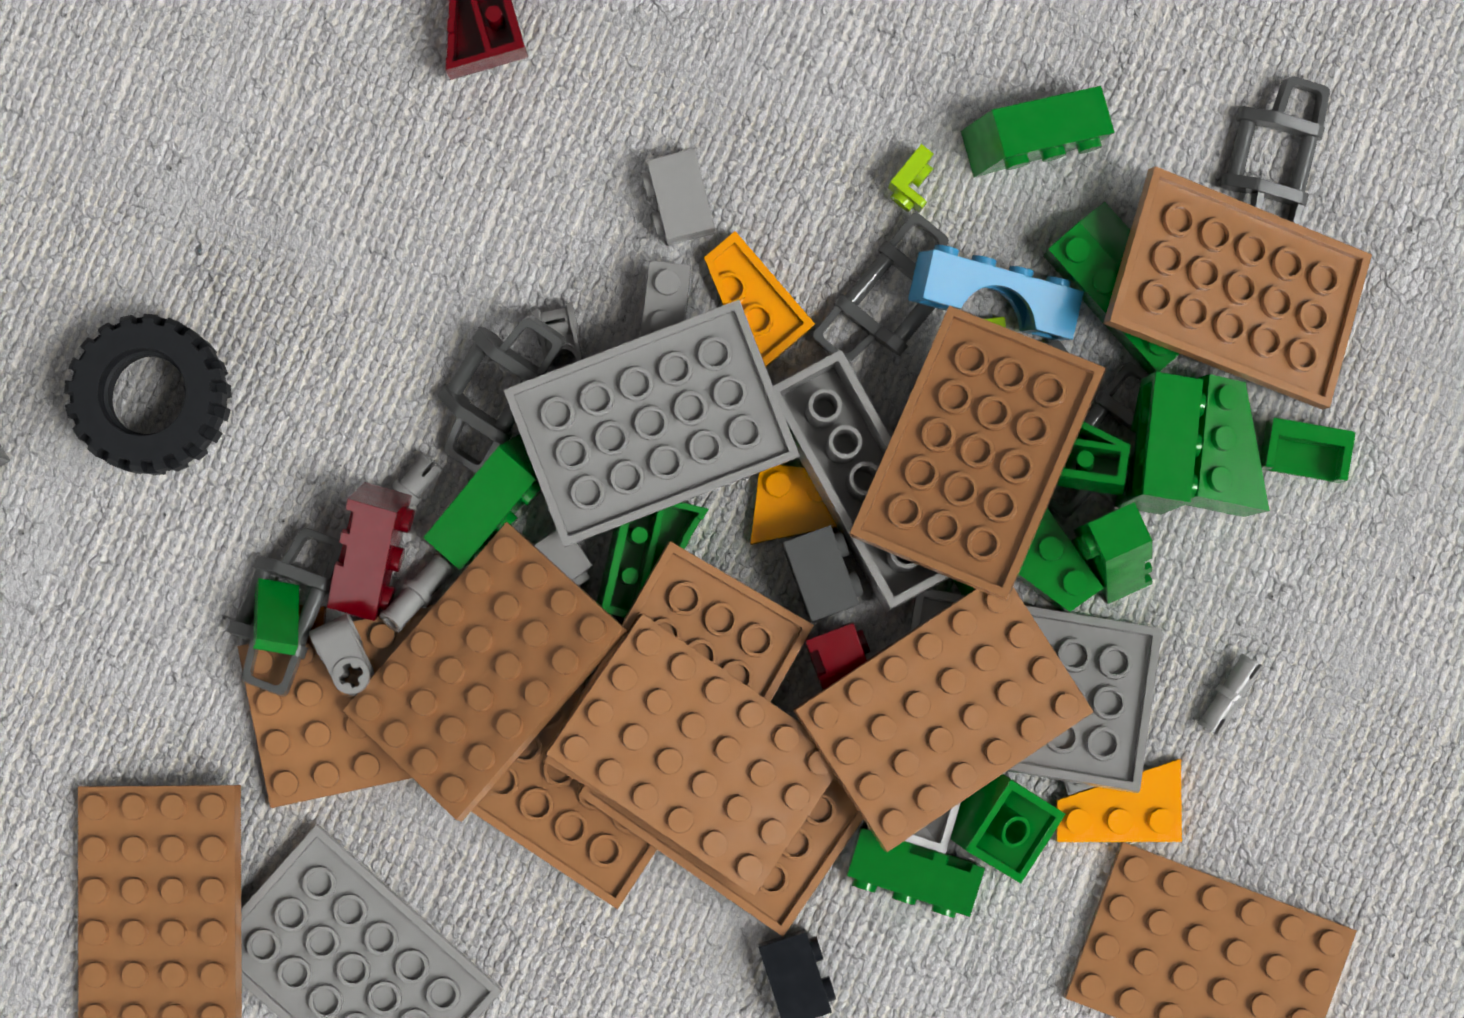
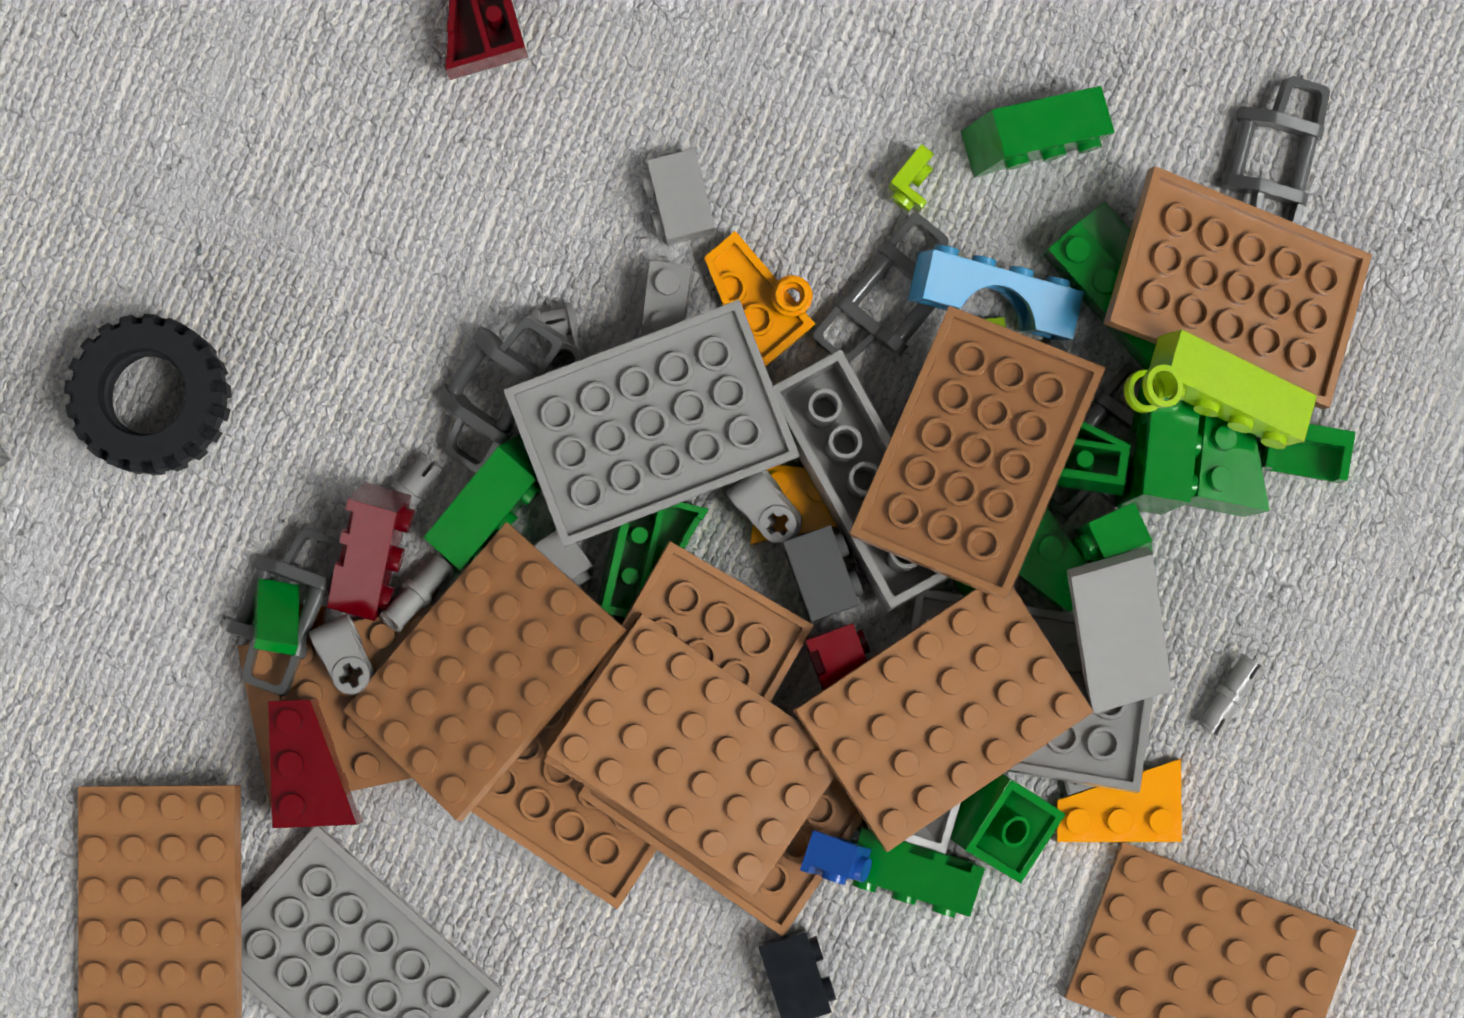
none -> dark red wedge [268,699,363,828]
none -> light grey piece [726,470,802,543]
none -> light orange plate [771,275,813,317]
none -> blue brick [800,830,872,885]
none -> light grey tile [1067,547,1172,714]
none -> lime hinge [1124,329,1317,449]

